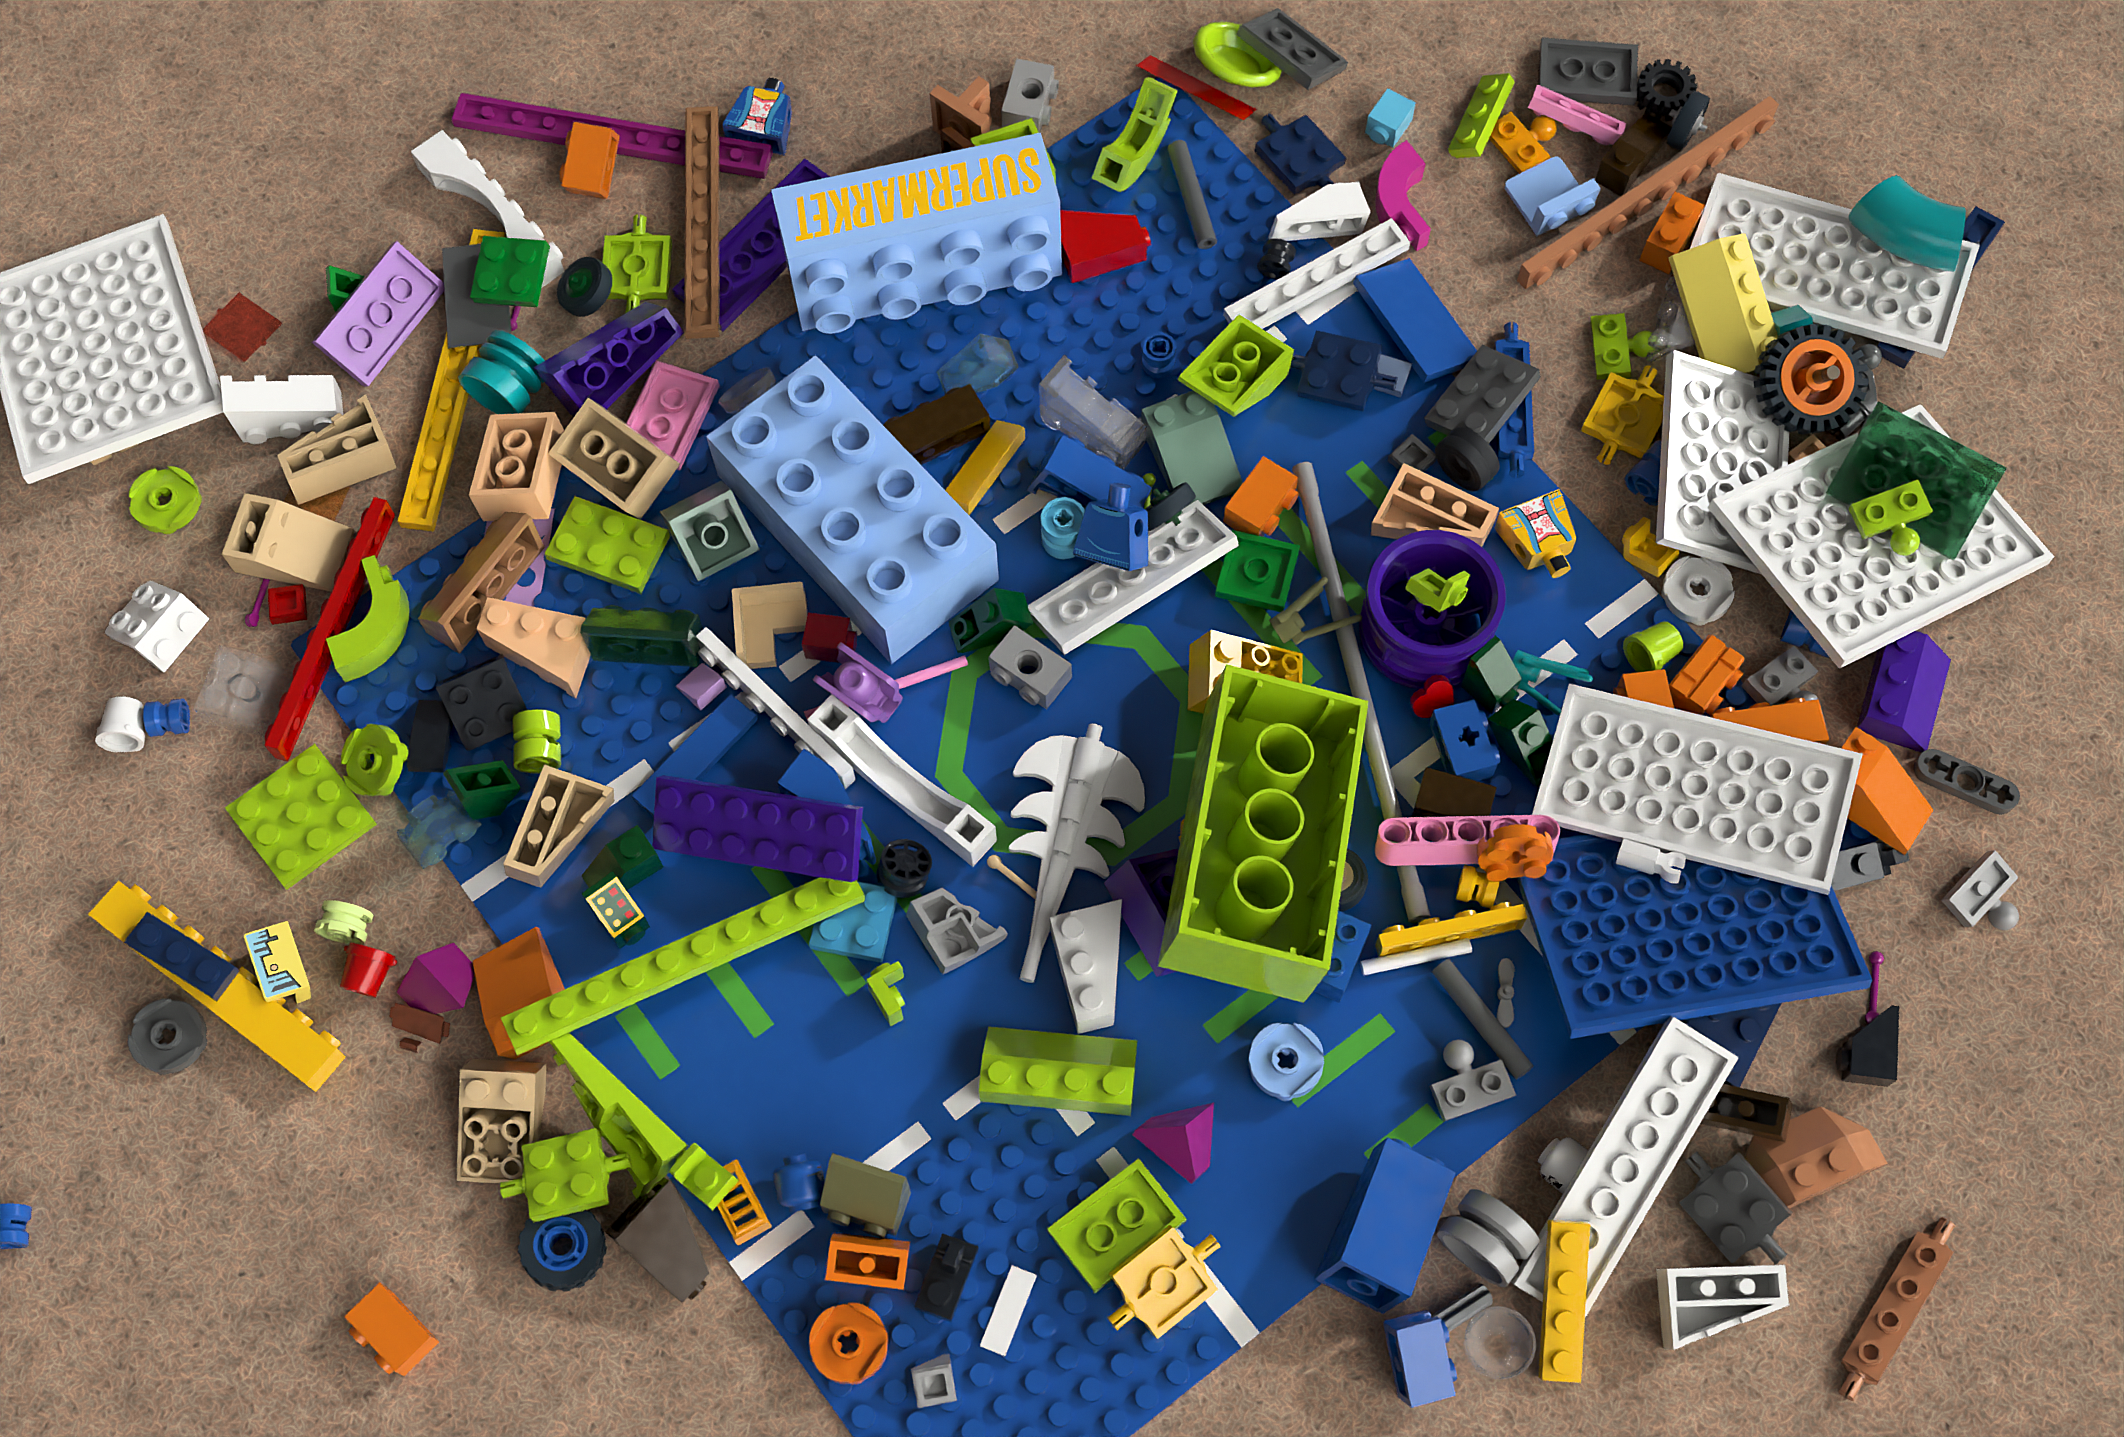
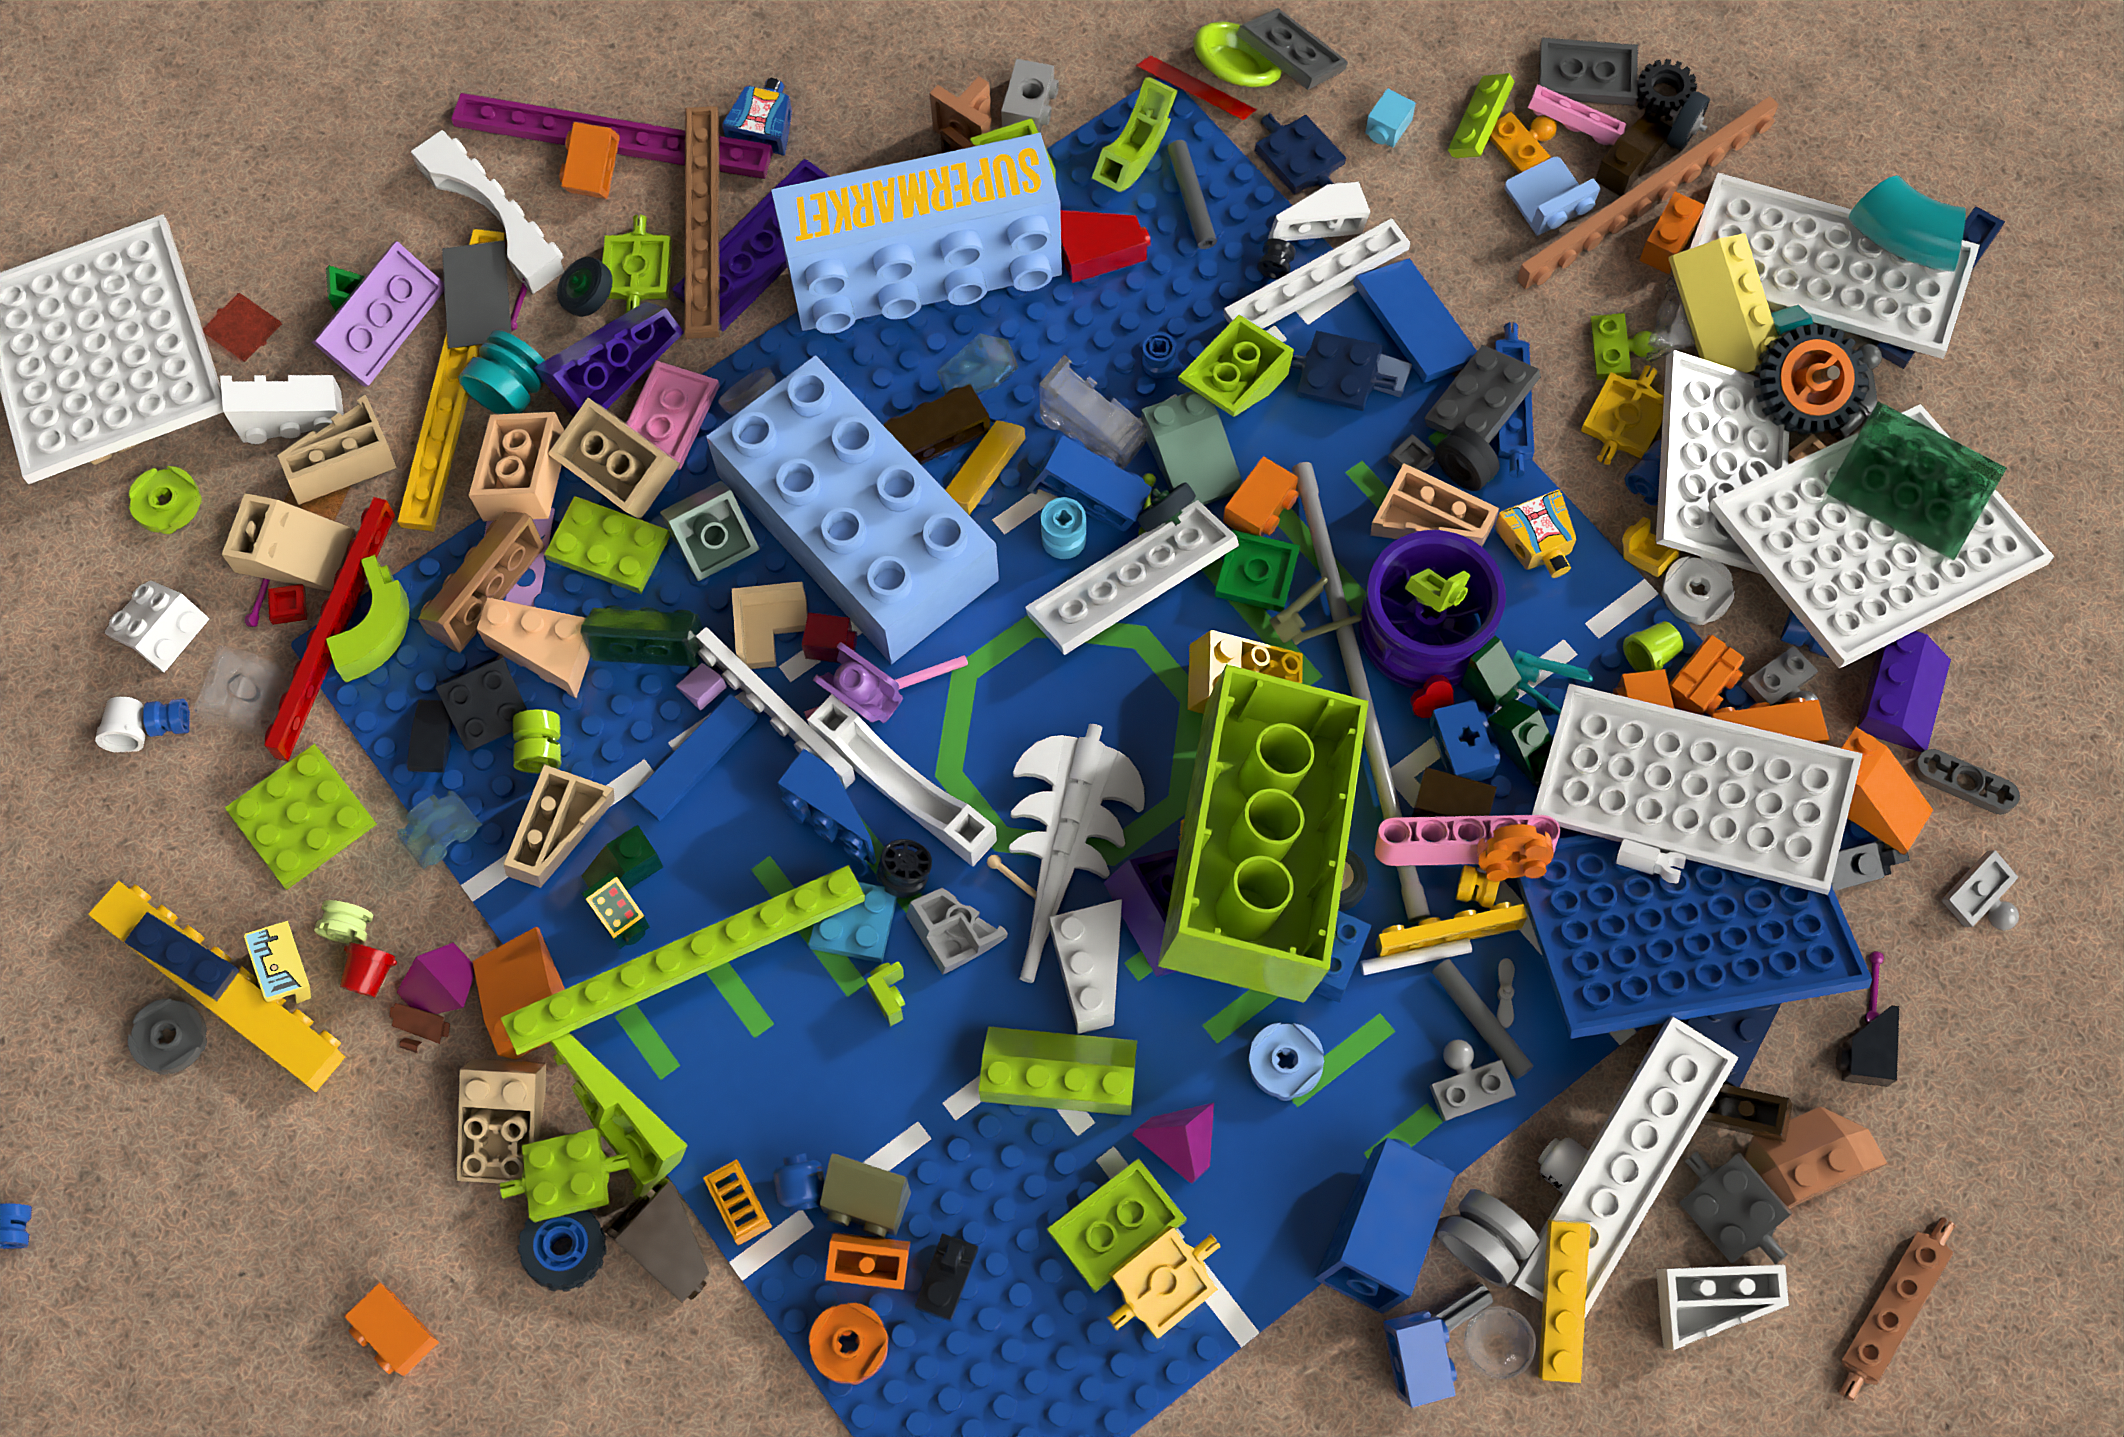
lime plate [341,724,408,796] -> none
dark green slope [443,760,521,820] -> none
green plate [470,236,550,308] -> none
dark purple plate [652,775,863,883] -> none
lime bracket [669,1143,738,1211] -> none
light grey slope [911,1354,957,1408] -> none
dark green slope [948,588,1034,653] -> none
white sticker [980,1265,1037,1356] -> none
light grey brick [989,625,1072,710] -> none
blue torso [1073,483,1148,571] -> none
dark pink arch [1375,140,1431,251] -> none
lime plate [1848,480,1932,556] -> none

